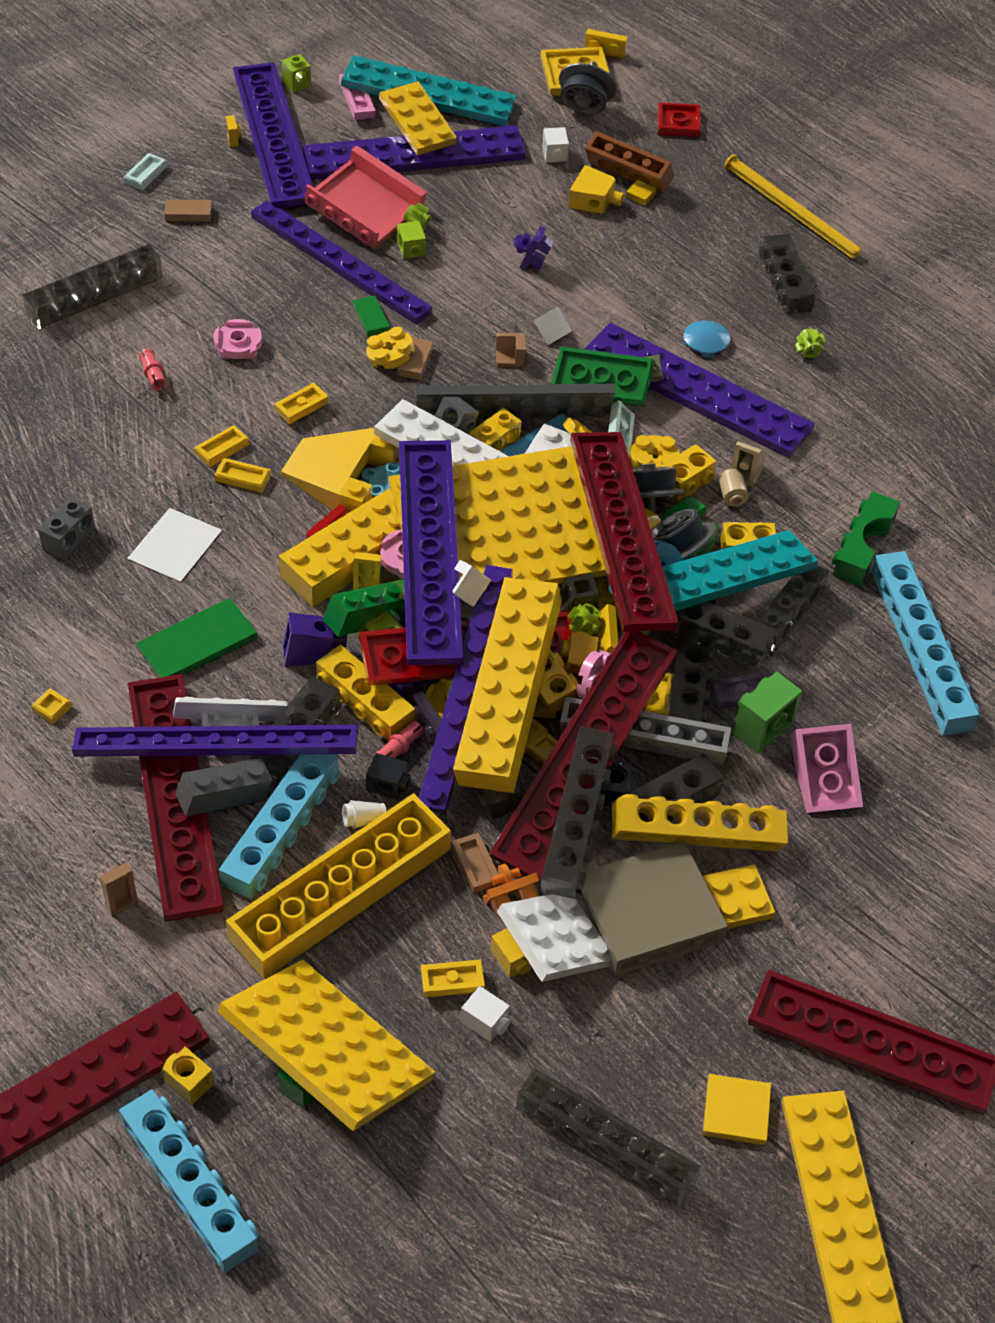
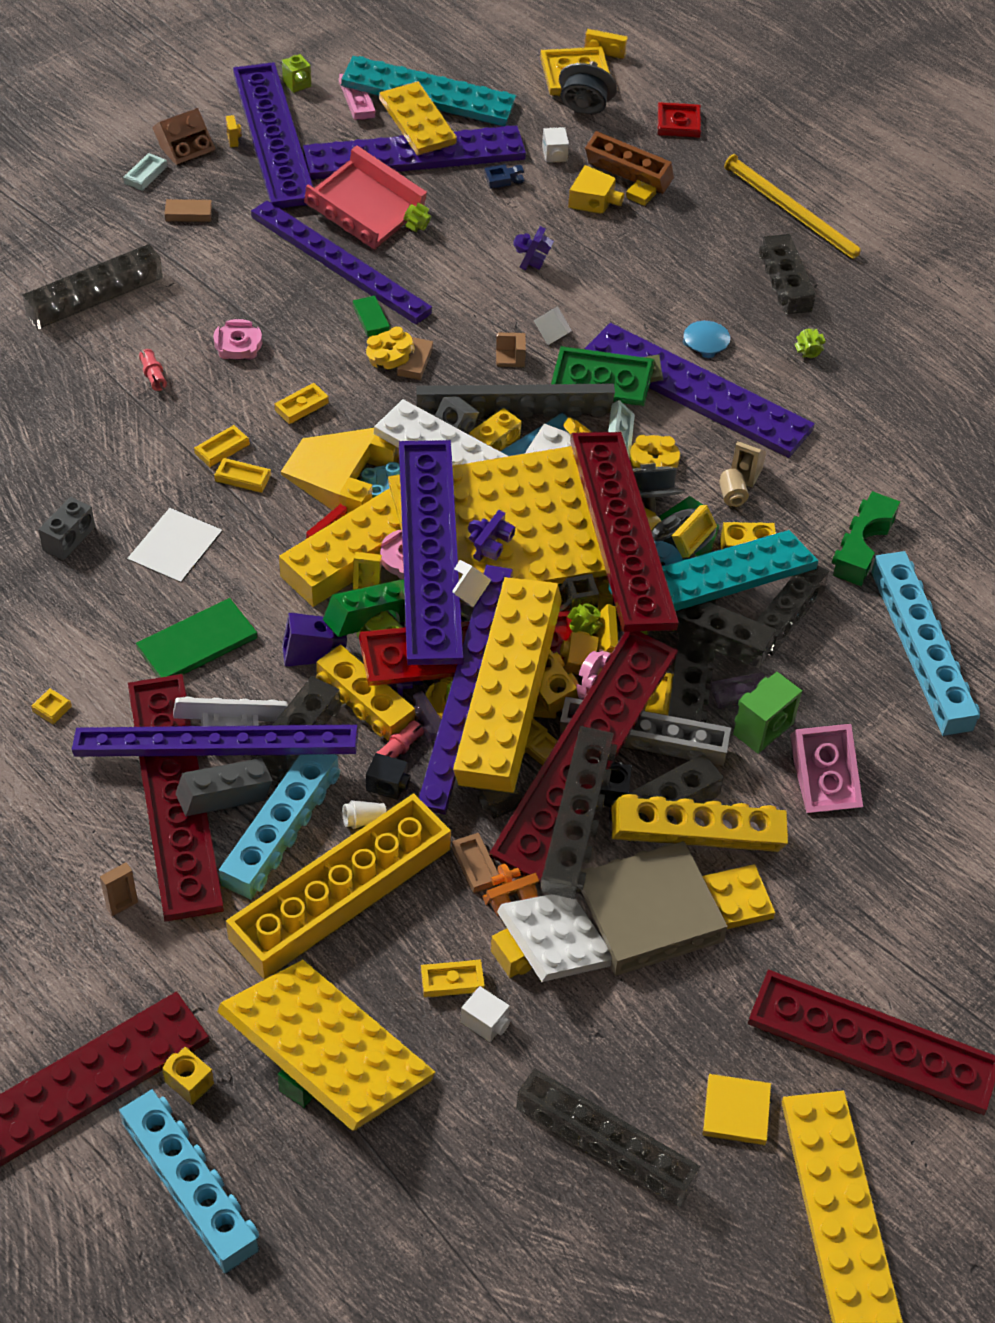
lime brick [397,221,426,259] -> none
yellow brick [659,444,716,501] -> none
none -> nougat slope [152,108,216,165]
none -> dark purple hips [468,510,515,561]
none -> dark blue plate [484,164,525,189]
none -> yellow tile [672,505,717,558]

